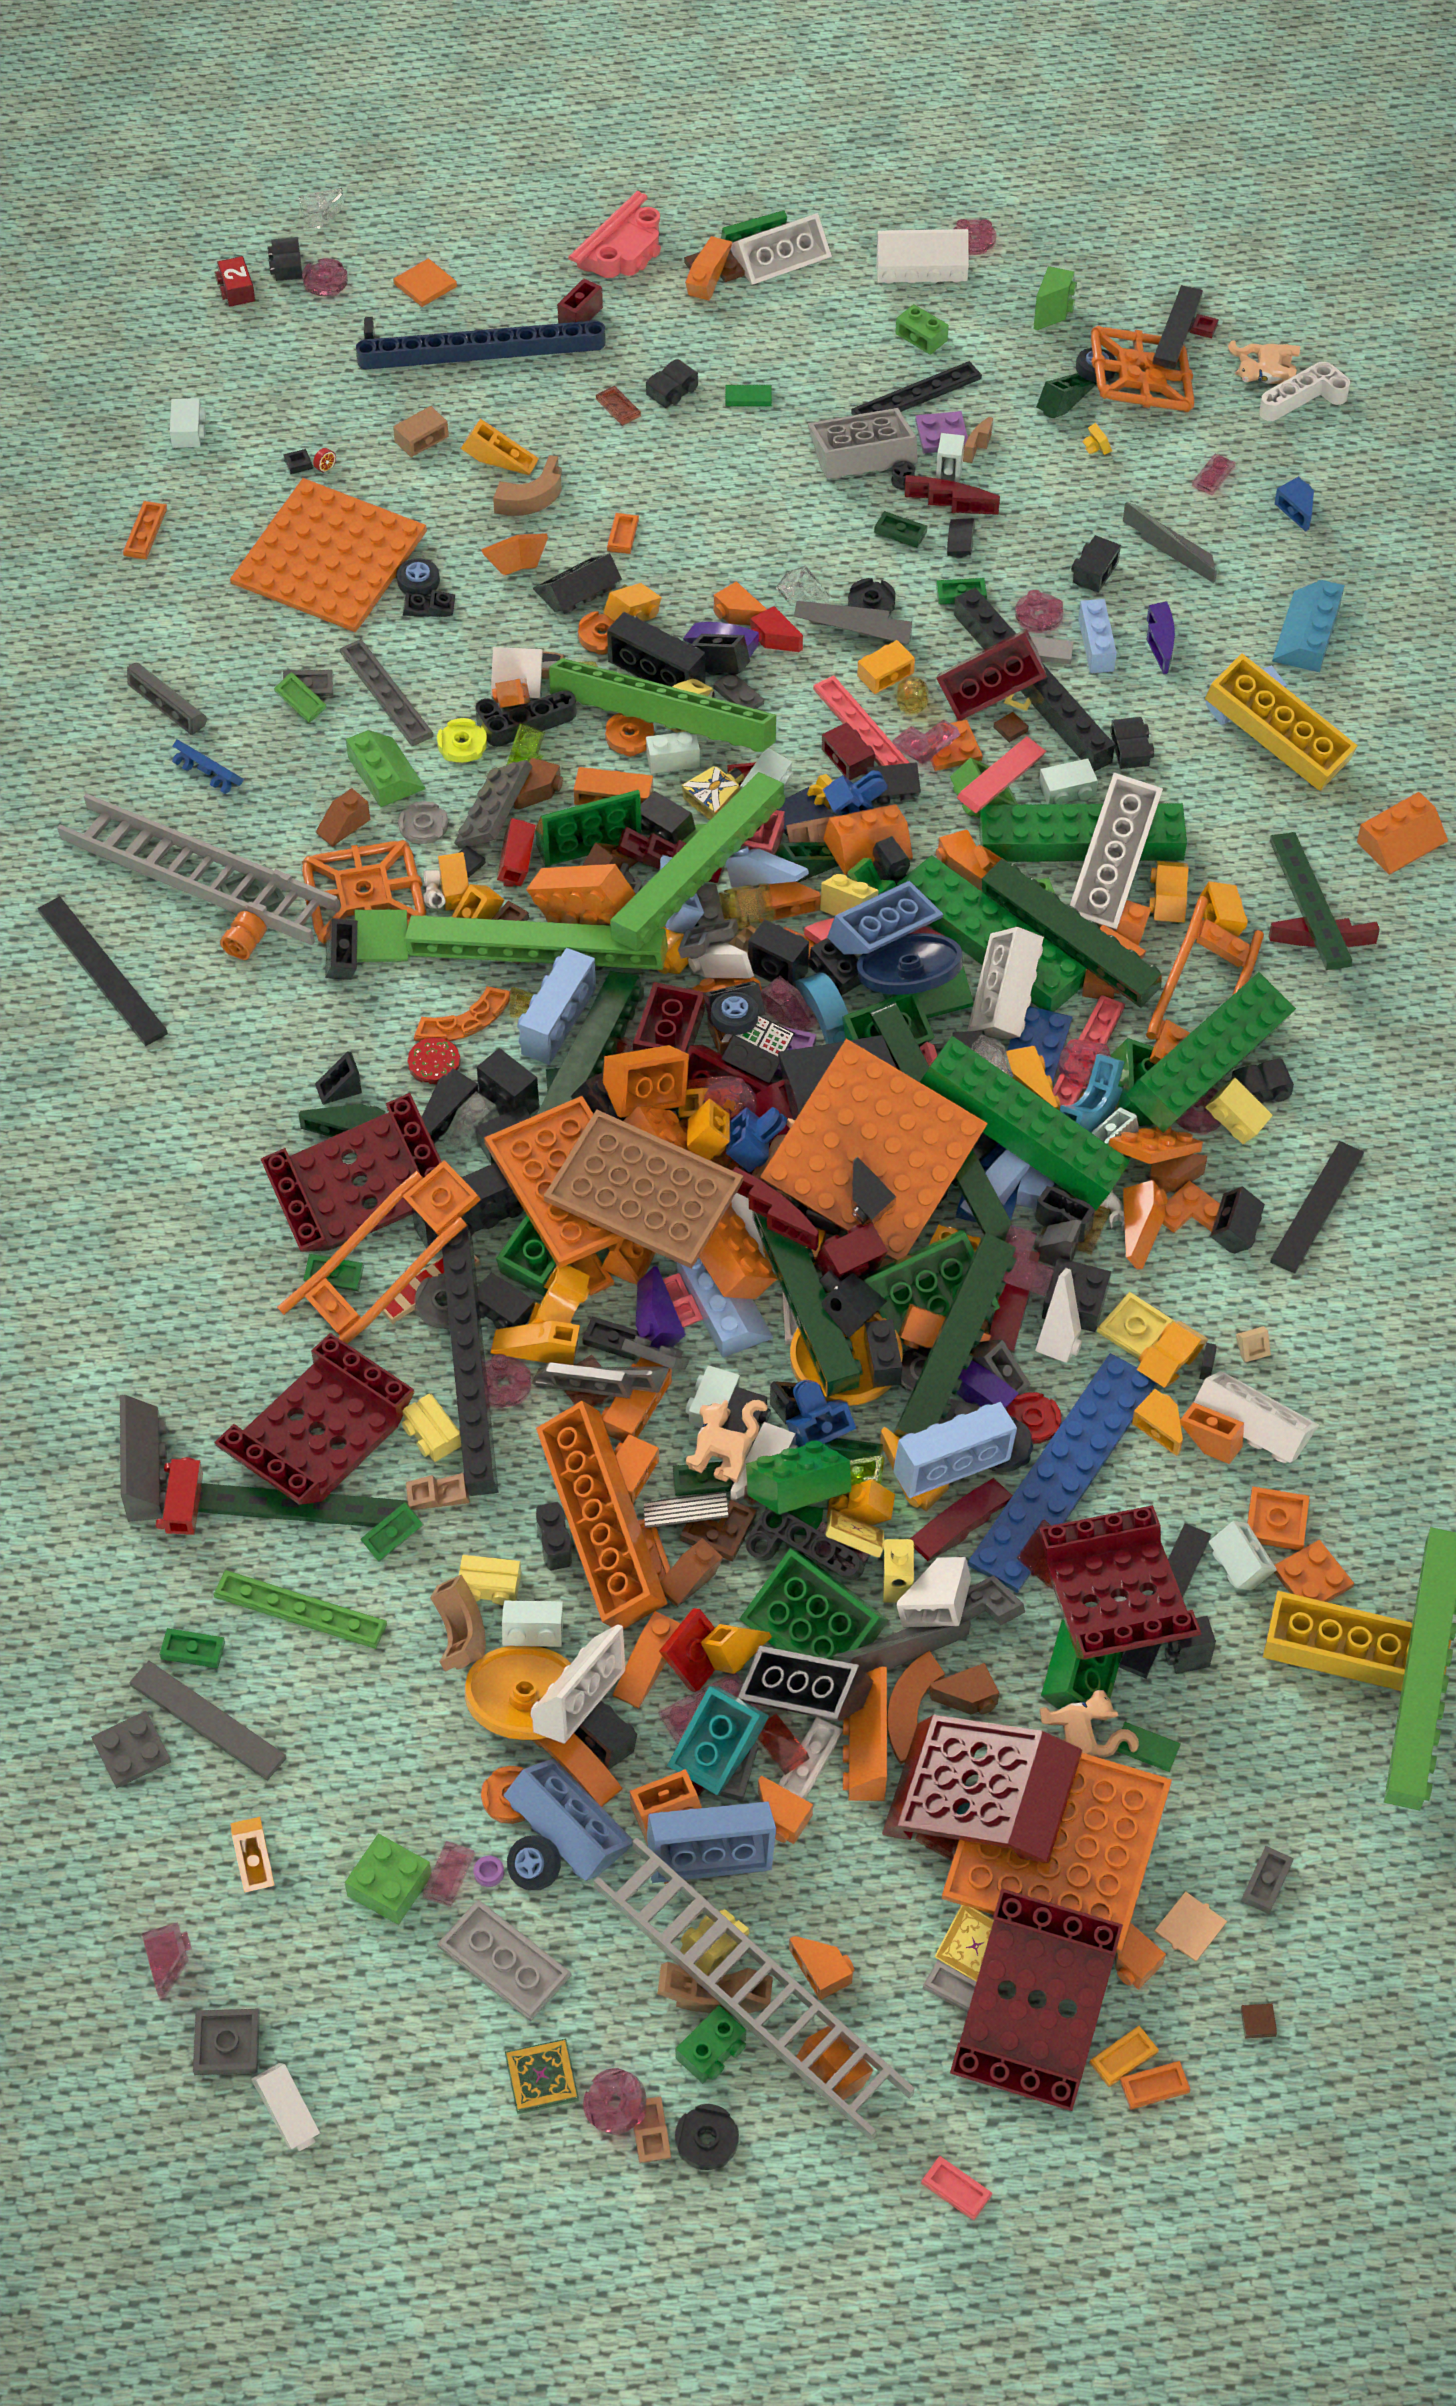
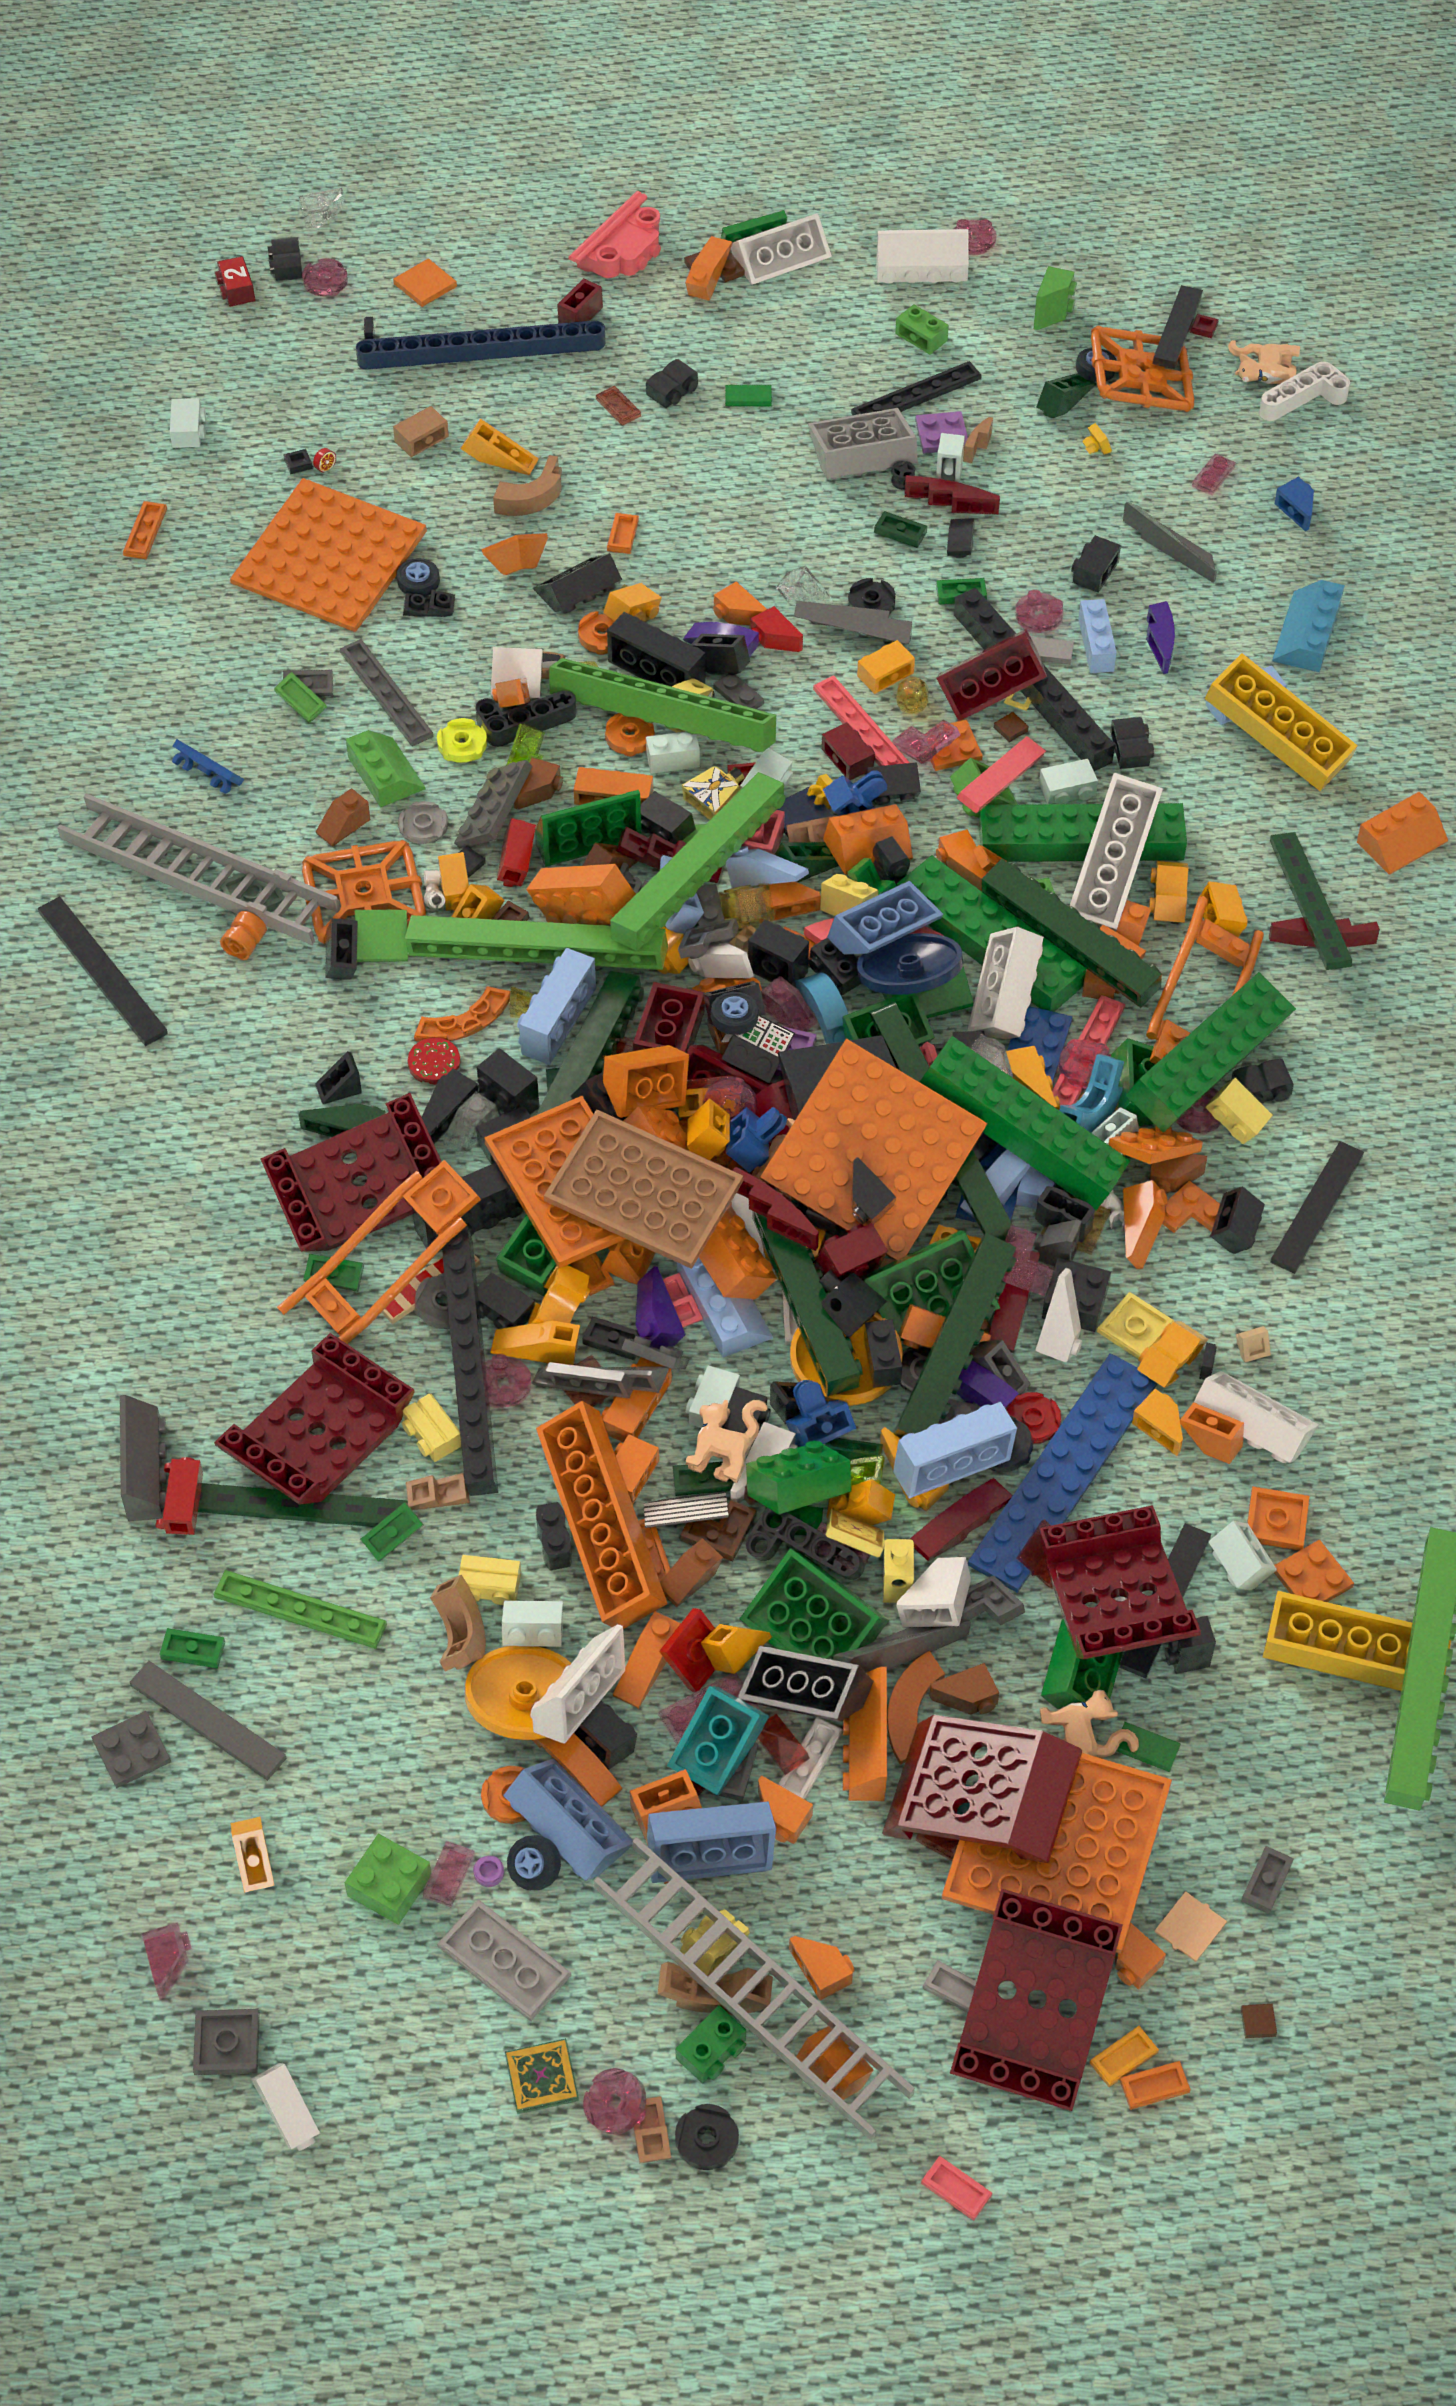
dark grey brick [127,663,207,735] -> none
tile [935,1905,994,1982] -> none

